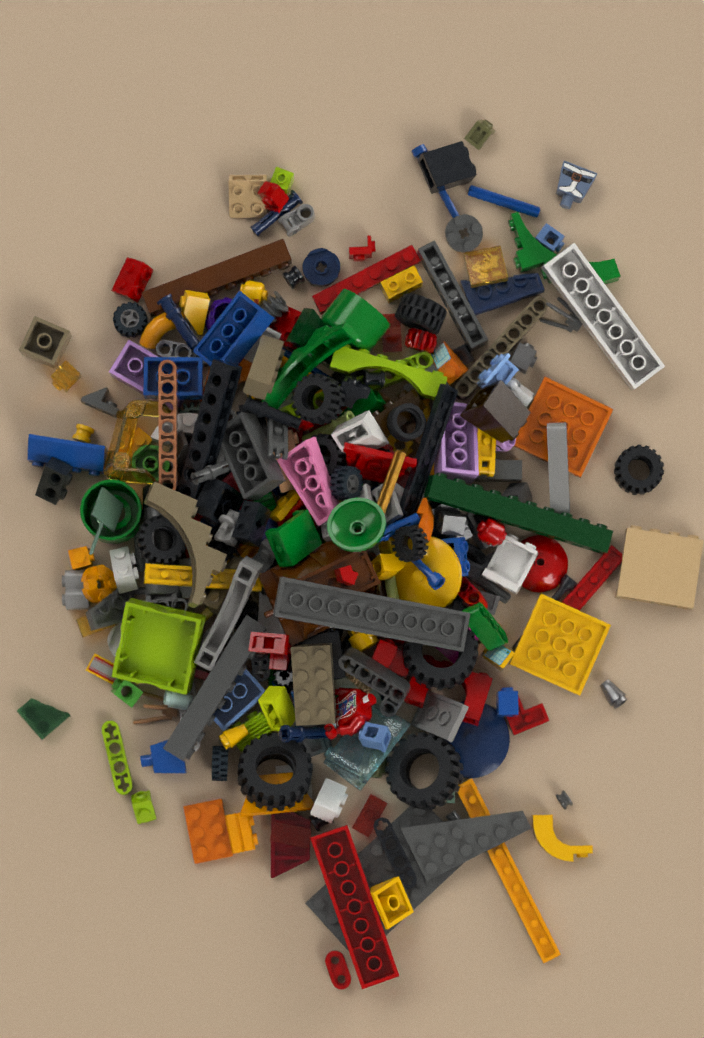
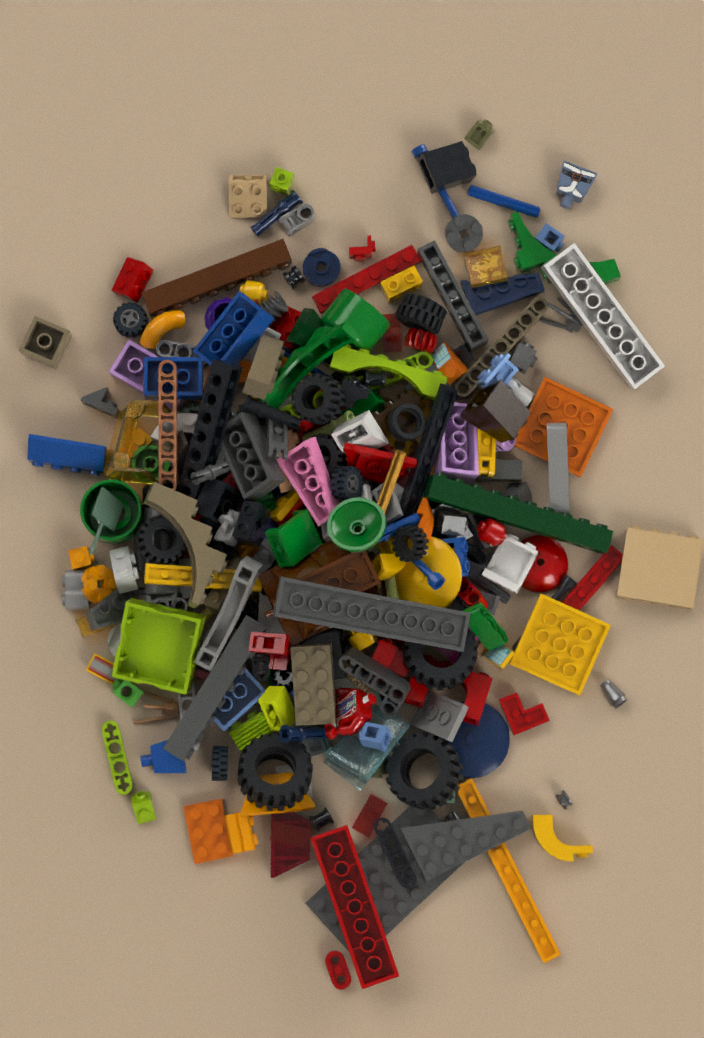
clear green wing [17,698,71,740] -> none
pearl dark grey brick [35,457,73,505] -> none
clear yellow brick [50,360,82,393] -> none
yellow wheel [72,424,95,443] -> none
dark blue pin [157,294,200,350] -> none
light aqua brick [163,690,193,710] -> none
yellow slope [179,290,210,335] -> none
yellow cone [218,724,249,749] -> none
red brick [257,181,289,213] -> none
white brick [310,778,348,823] -> none
red piece [334,565,358,586] -> none
yellow slope [371,876,414,930] -> none
blue brick [496,687,519,717] -> none
black tyre [614,445,664,495] -> none

